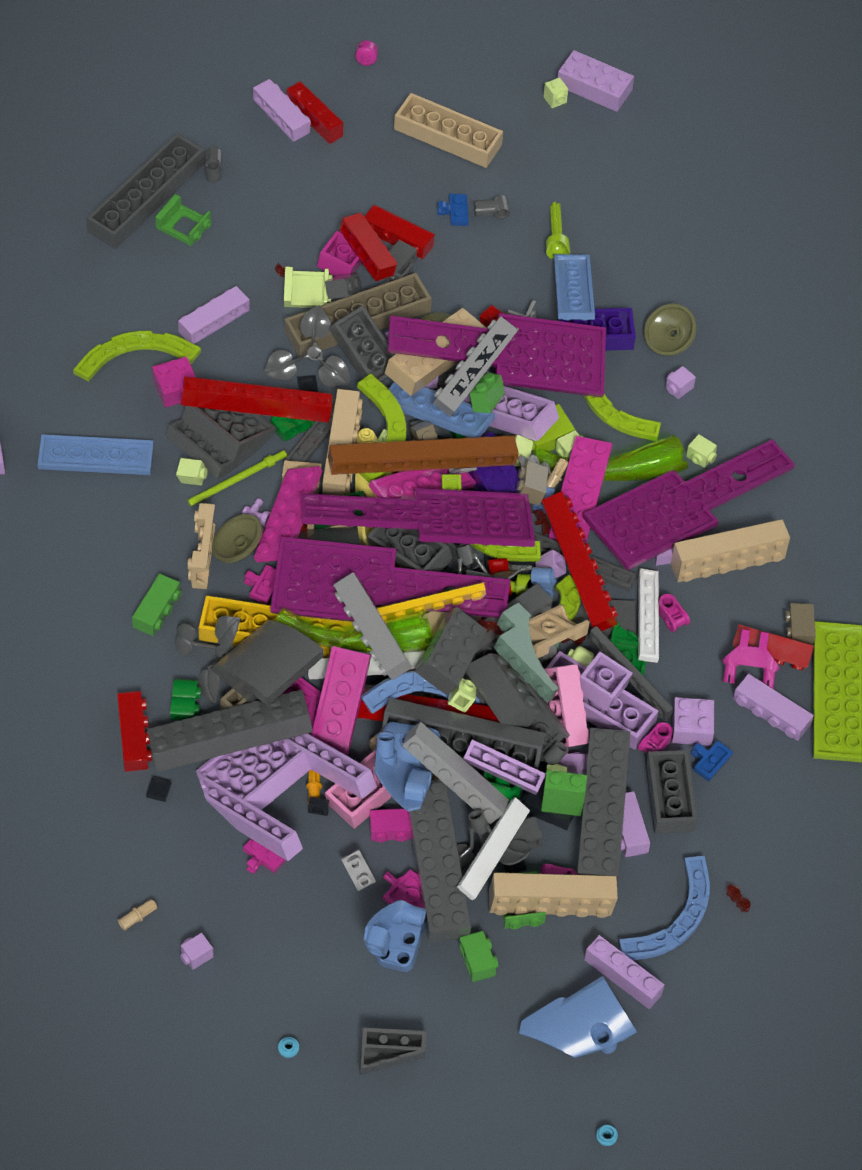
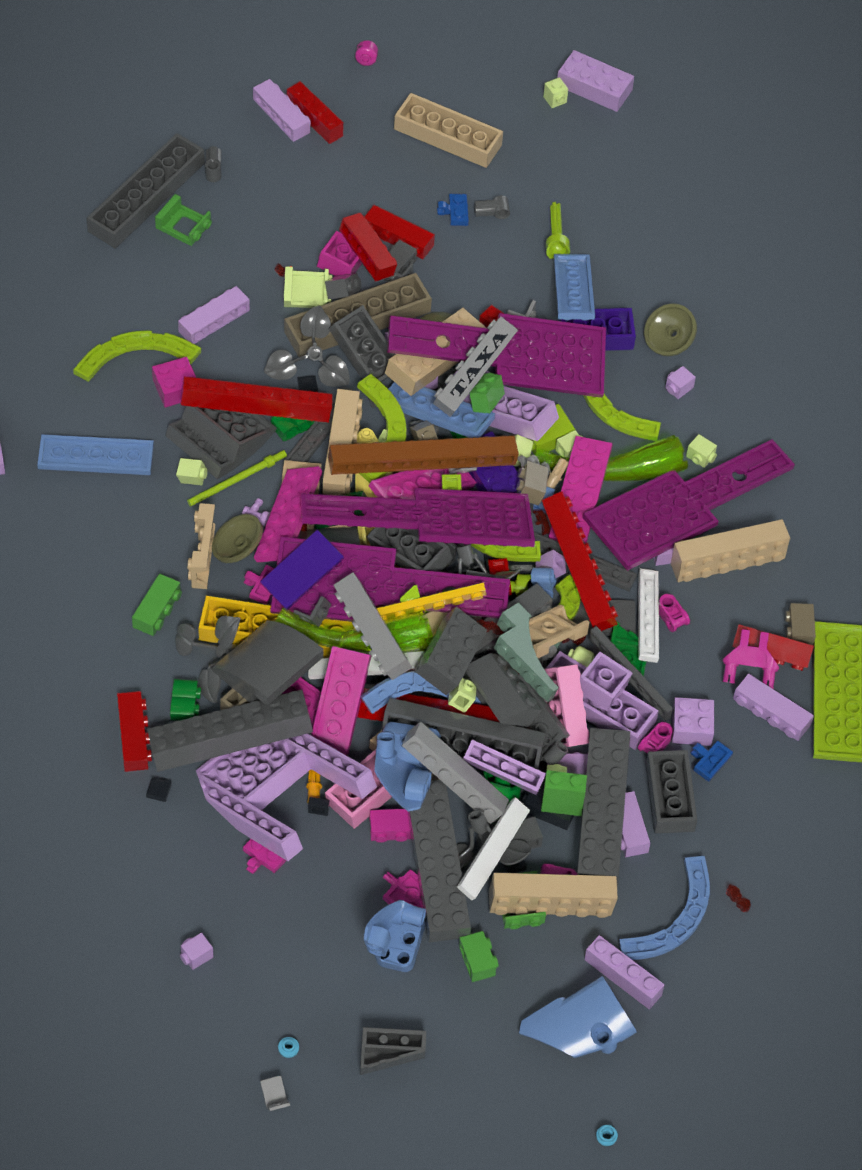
tan axle [117,899,157,931] -> none
light grey hips [341,849,376,891] -> none
none -> dark purple tile [260,530,344,610]
none -> light grey bracket [260,1075,291,1111]
none -> dark grey bracket [293,596,331,627]
none -> lime slope [400,585,420,602]

